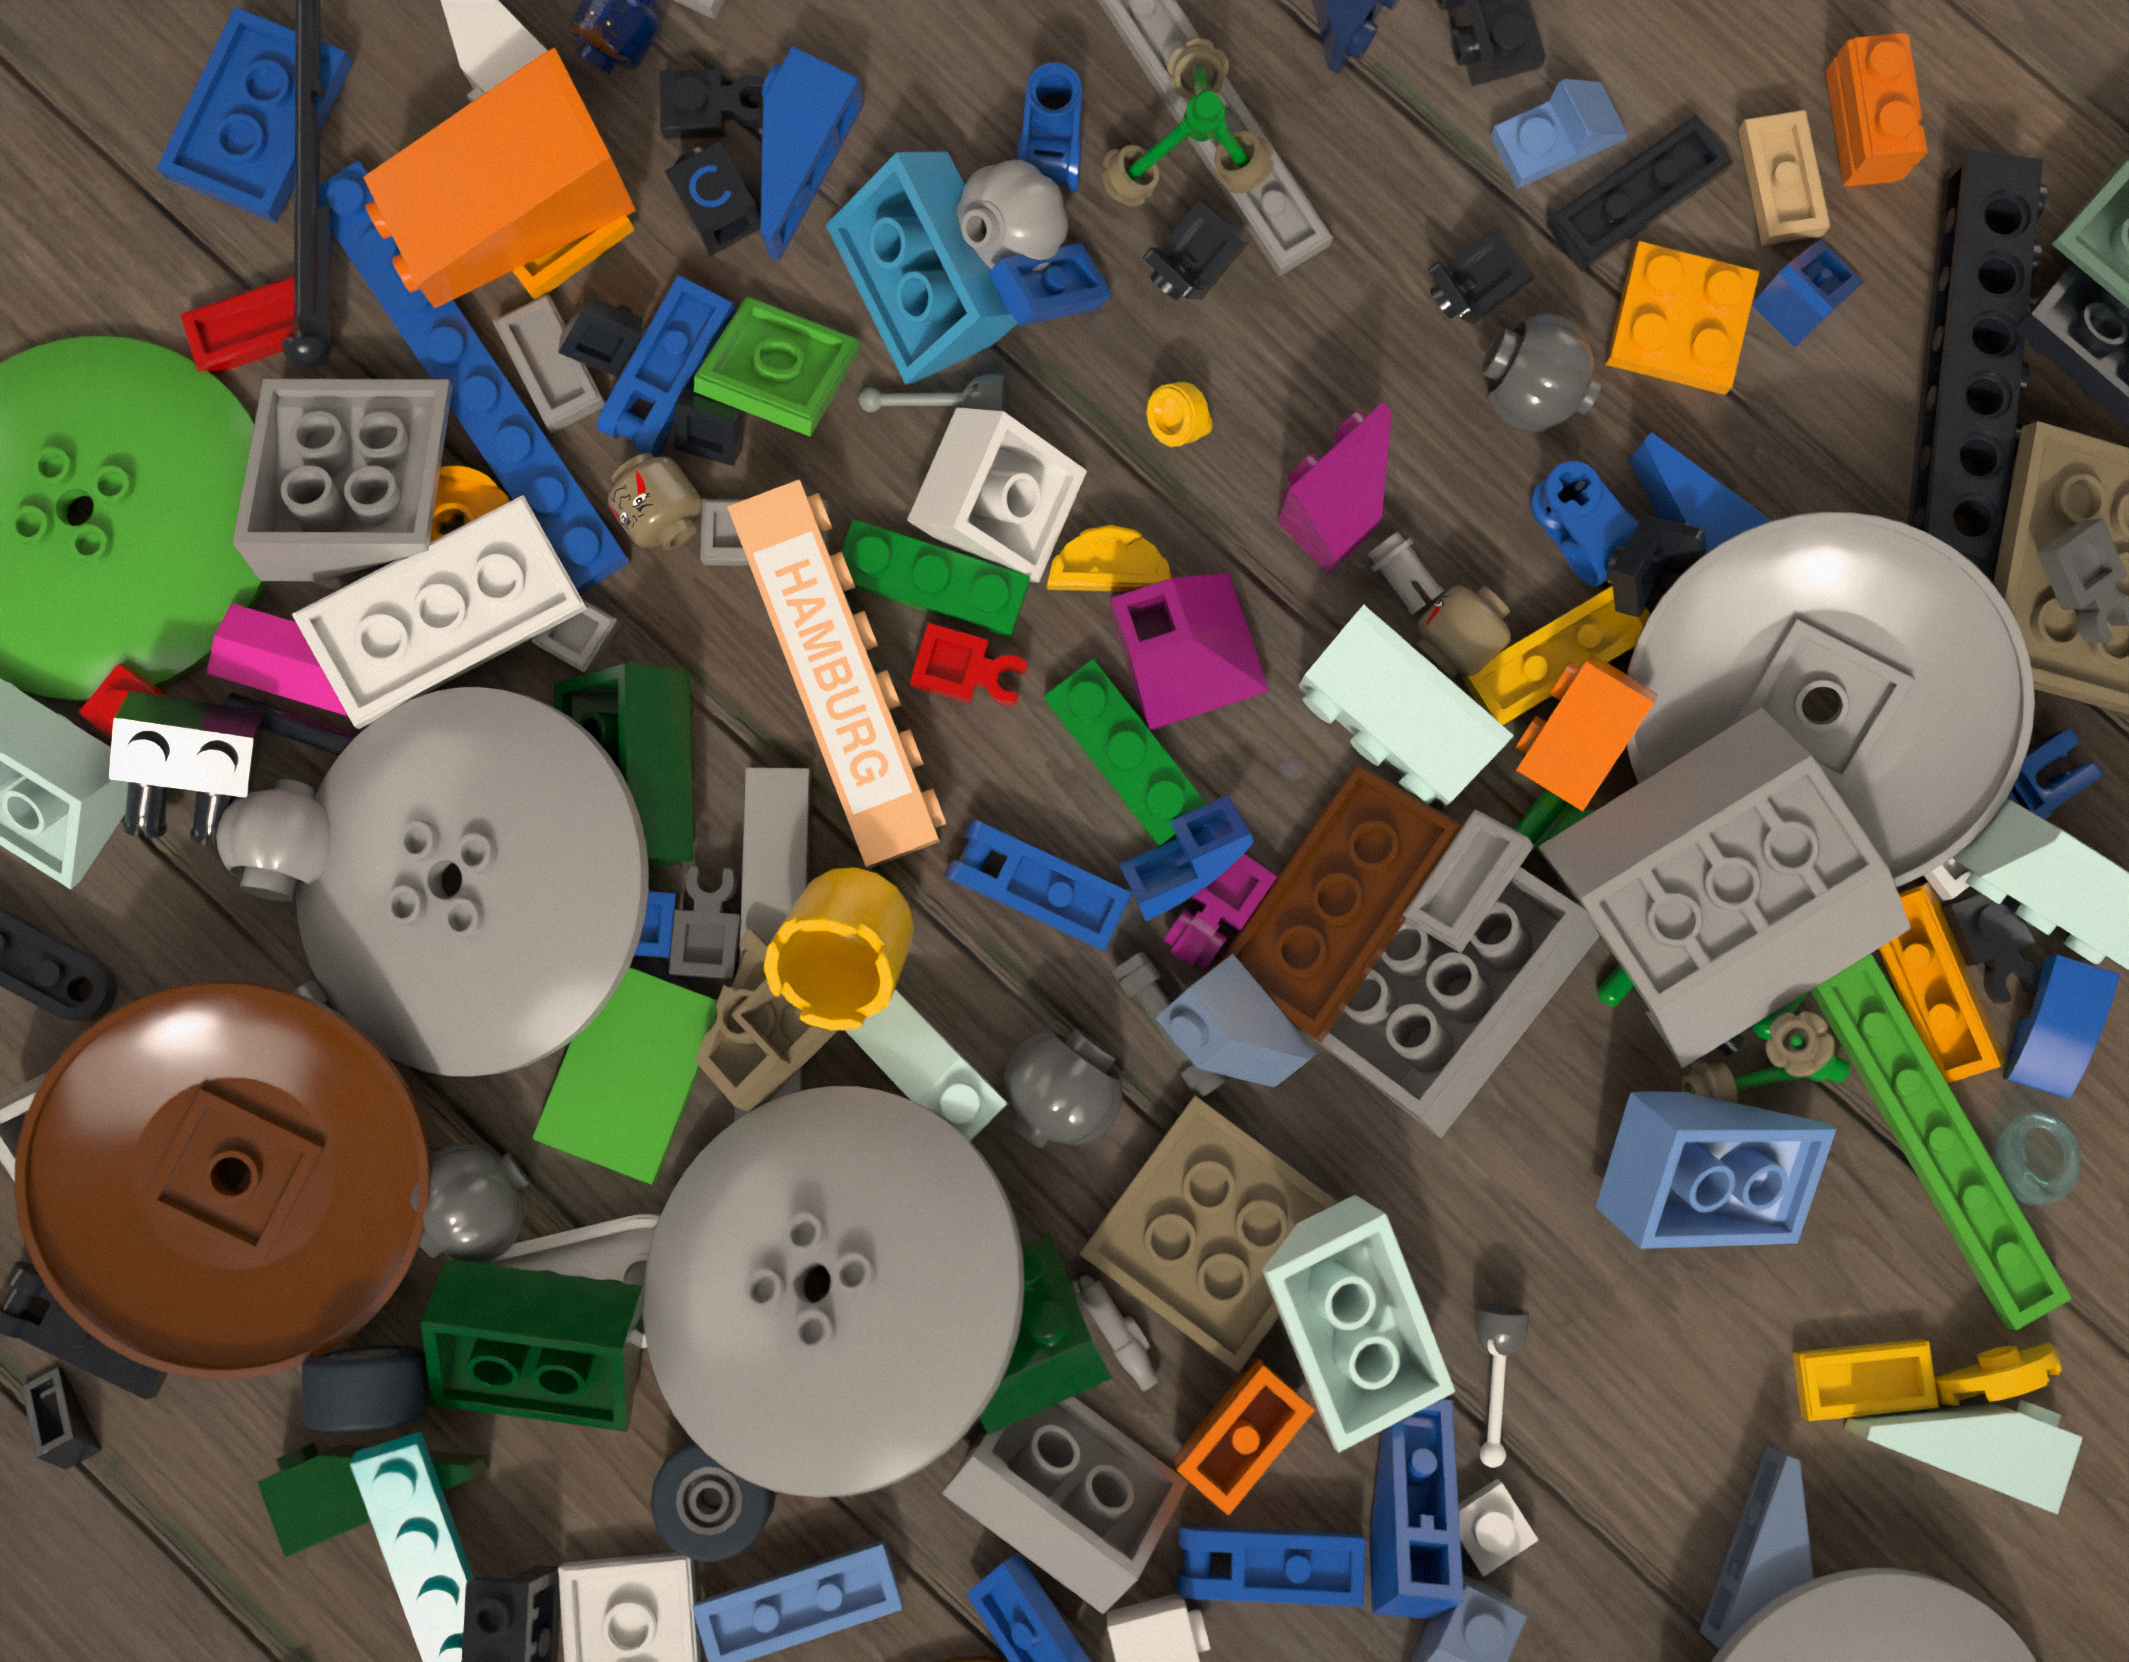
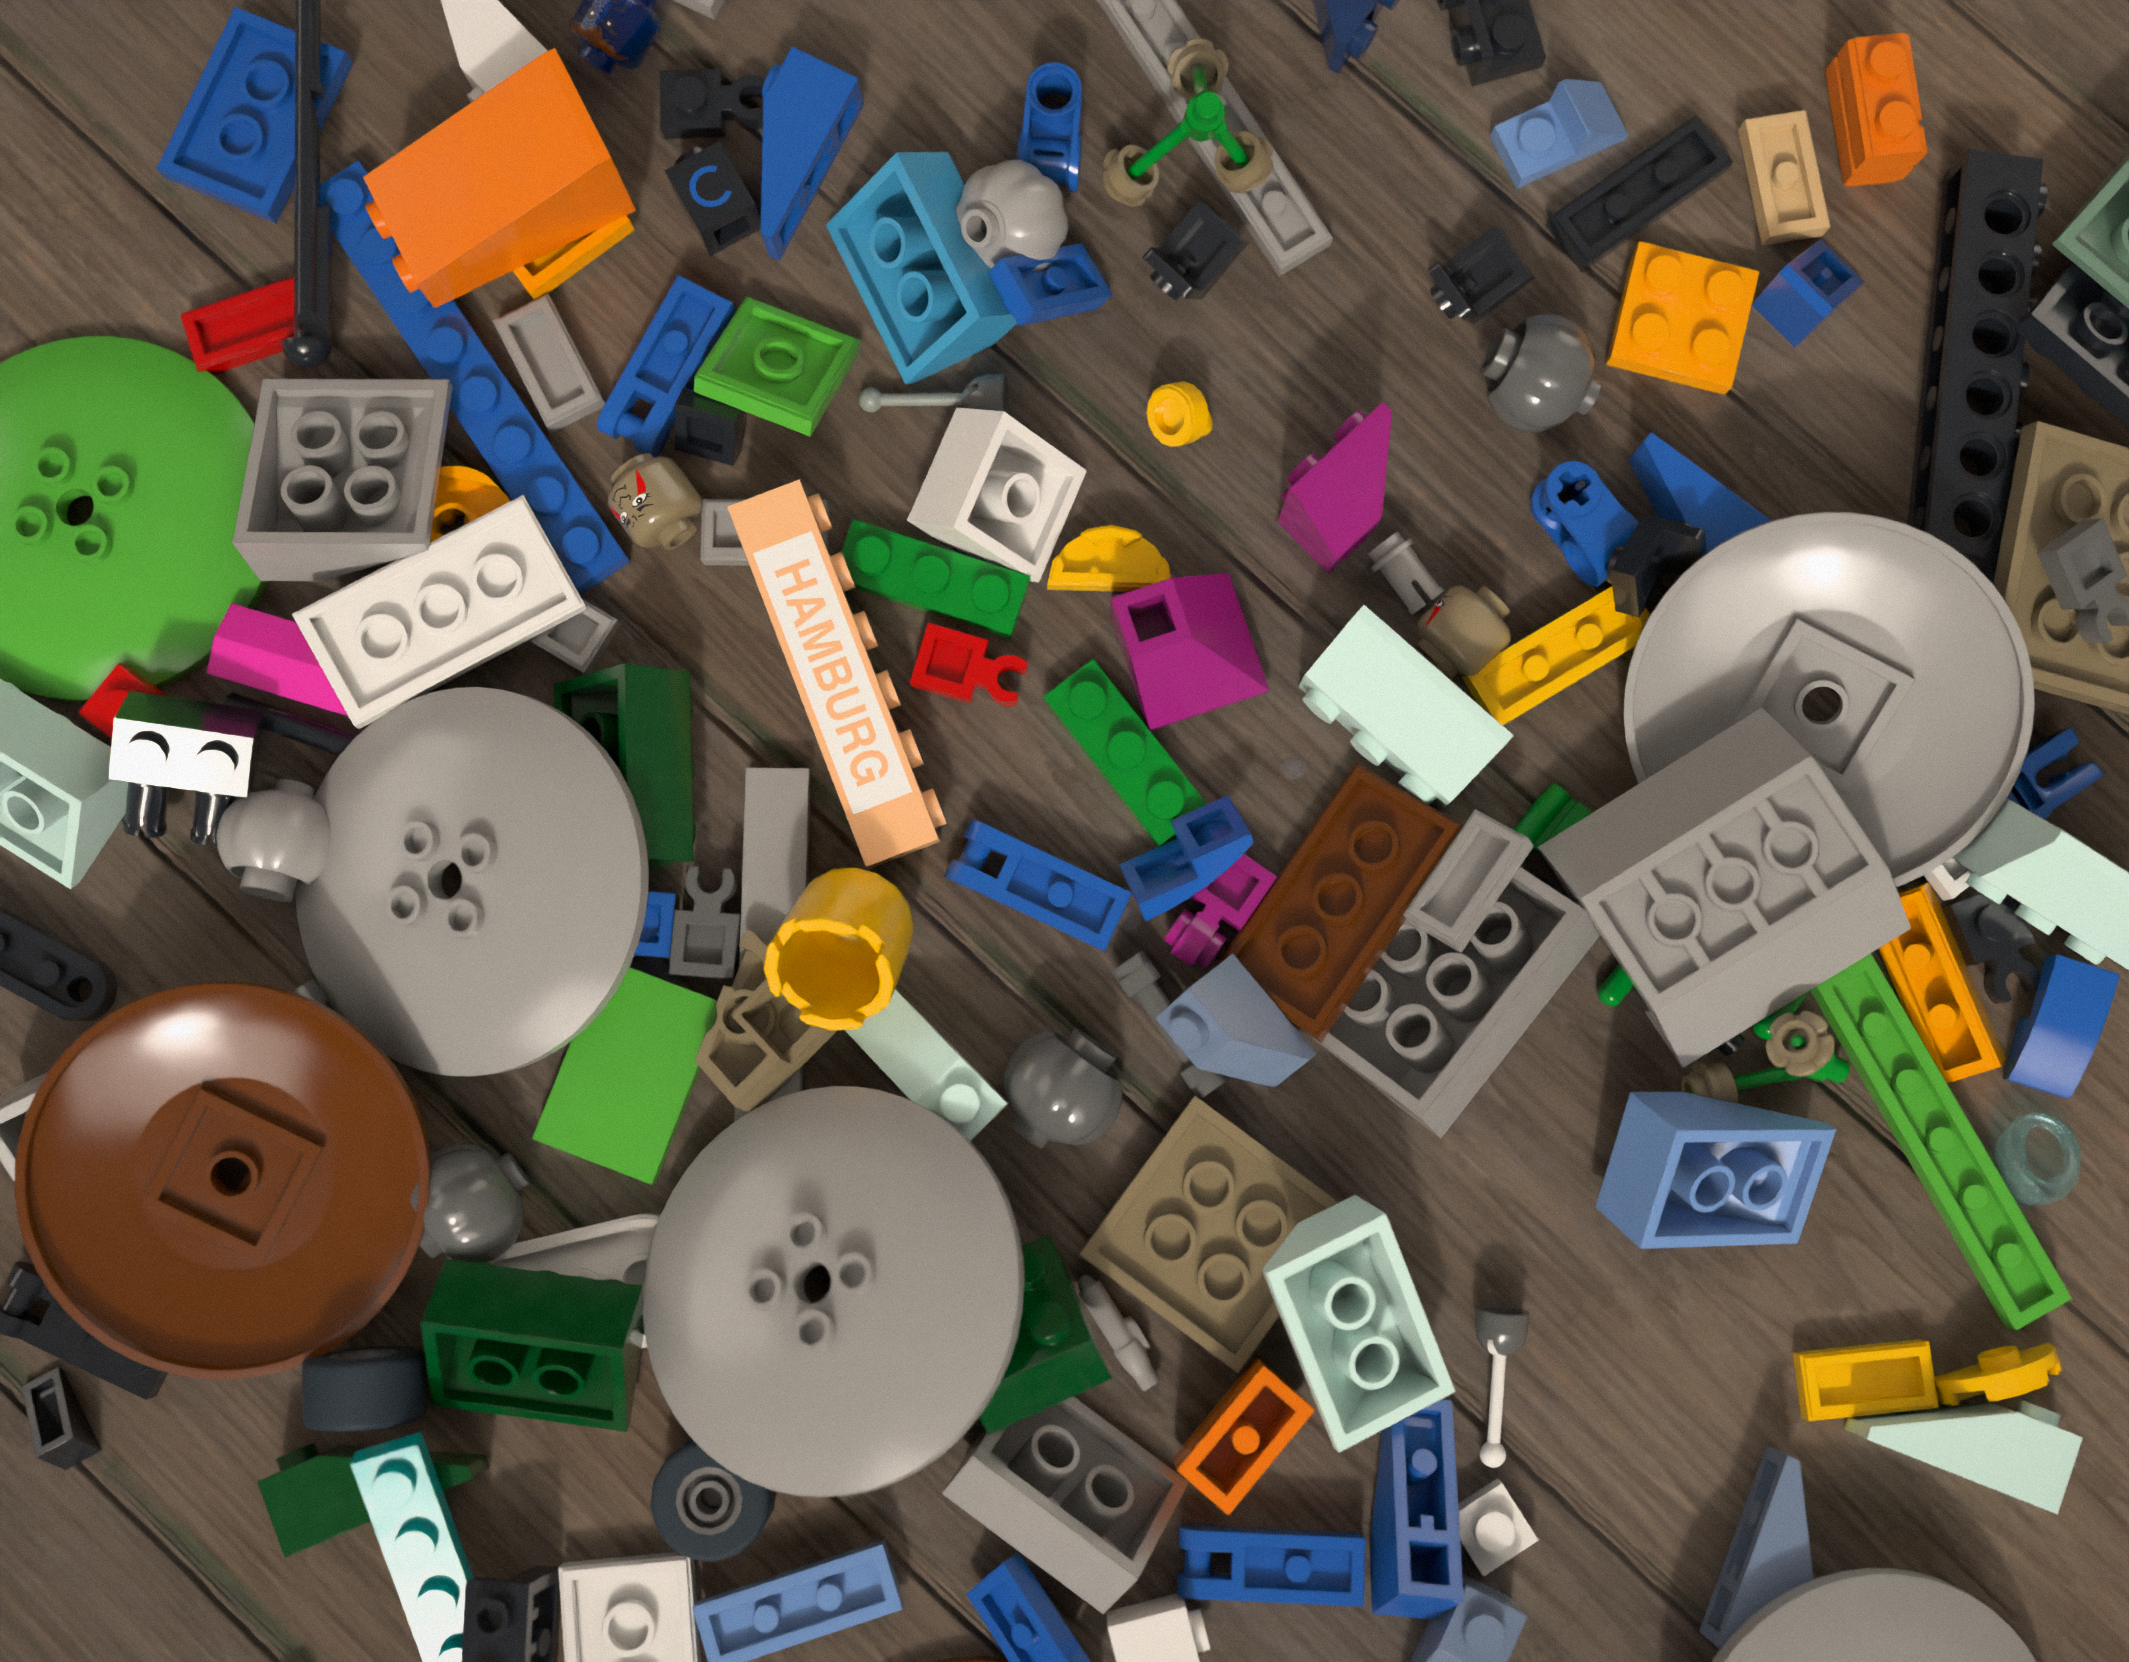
black tile [558,289,643,377] -> none
orange brick [1515,654,1658,811] -> none

